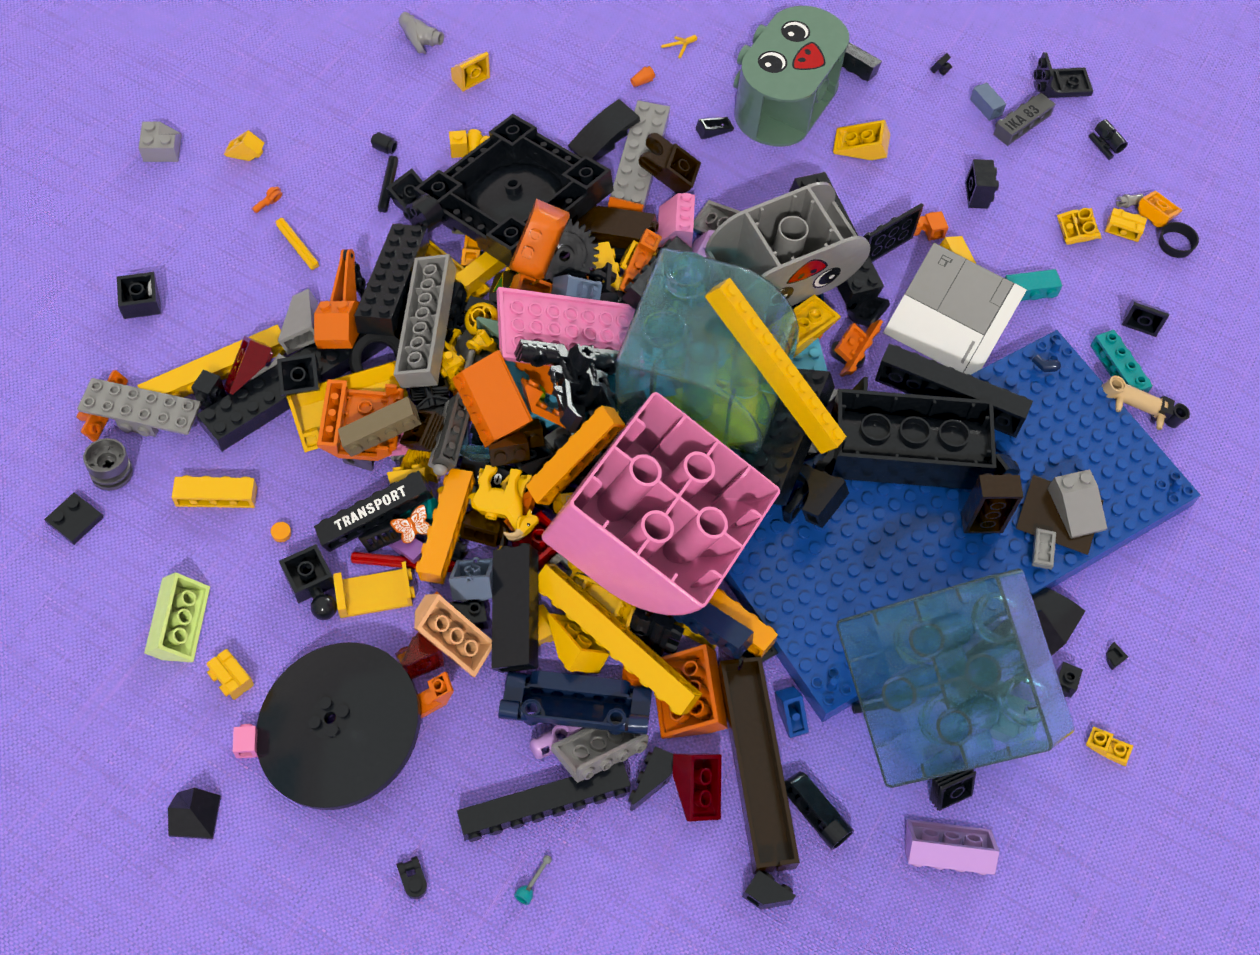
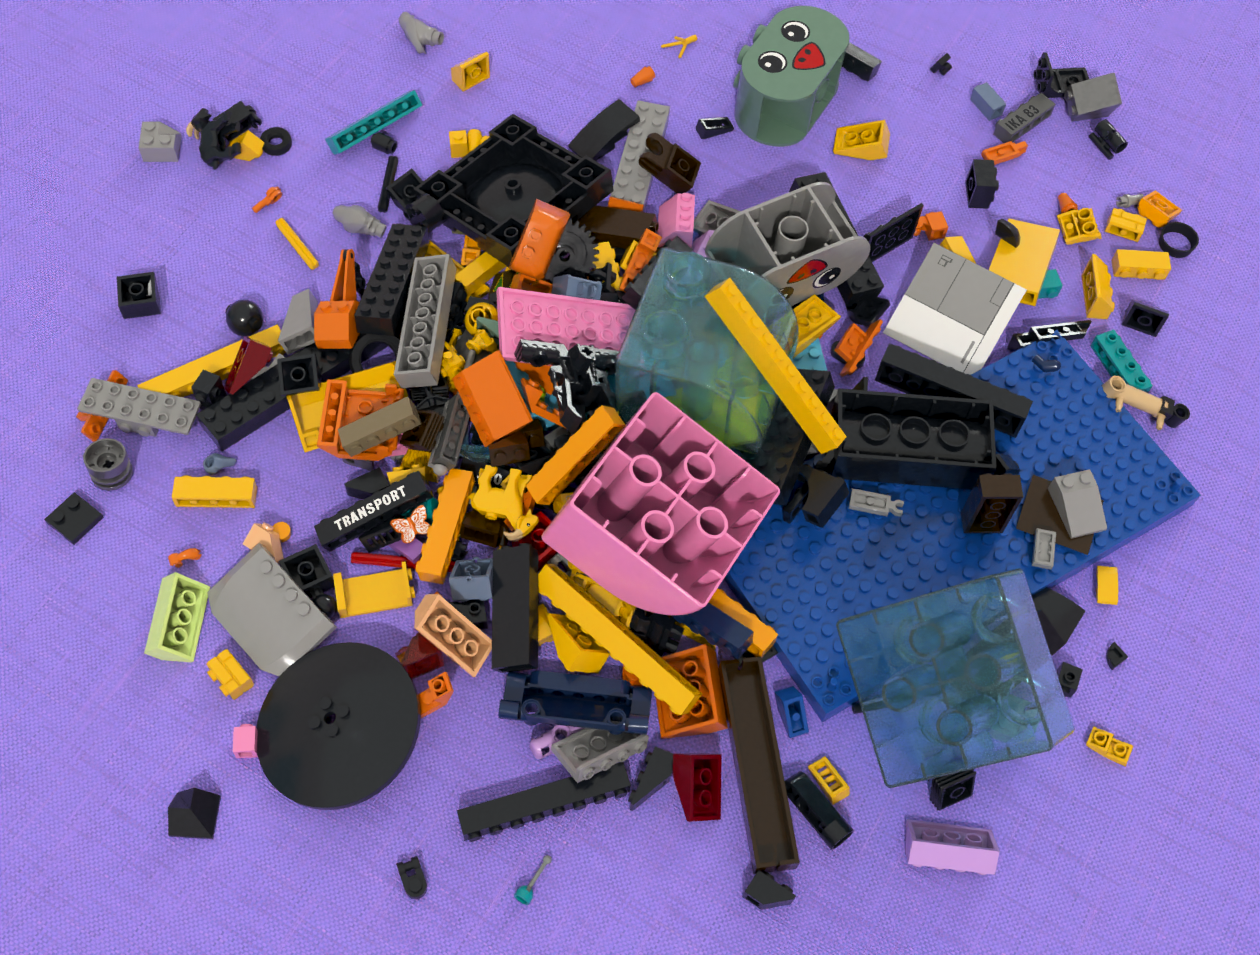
none -> orange arm [168,548,202,568]
none -> black animal [186,108,241,170]
none -> sand blue animal [203,453,236,474]
none -> light grey slope [207,543,337,677]
none -> black hinge [213,101,262,142]
none -> black brick [225,300,264,336]
none -> light nougat slope [243,522,284,565]
none -> black tyre [260,127,292,156]
none -> teal brick [325,90,422,154]
none -> light grey animal [332,205,387,238]
none -> black slope [344,467,389,500]
none -> yellow slope [808,756,850,805]
none -> light grey plate [848,488,904,516]
none -> orange hinge [981,141,1028,165]
none -> yellow brick [989,218,1060,306]
none -> black brick [995,219,1021,248]
none -> black wedge [1007,320,1092,350]
none -> orange cone [1058,193,1078,214]
none -> flat silver slope [1064,73,1122,122]
none -> yellow slope [1081,254,1115,319]
none -> yellow slope [1096,566,1118,605]
none -> yellow brick [1111,249,1171,280]

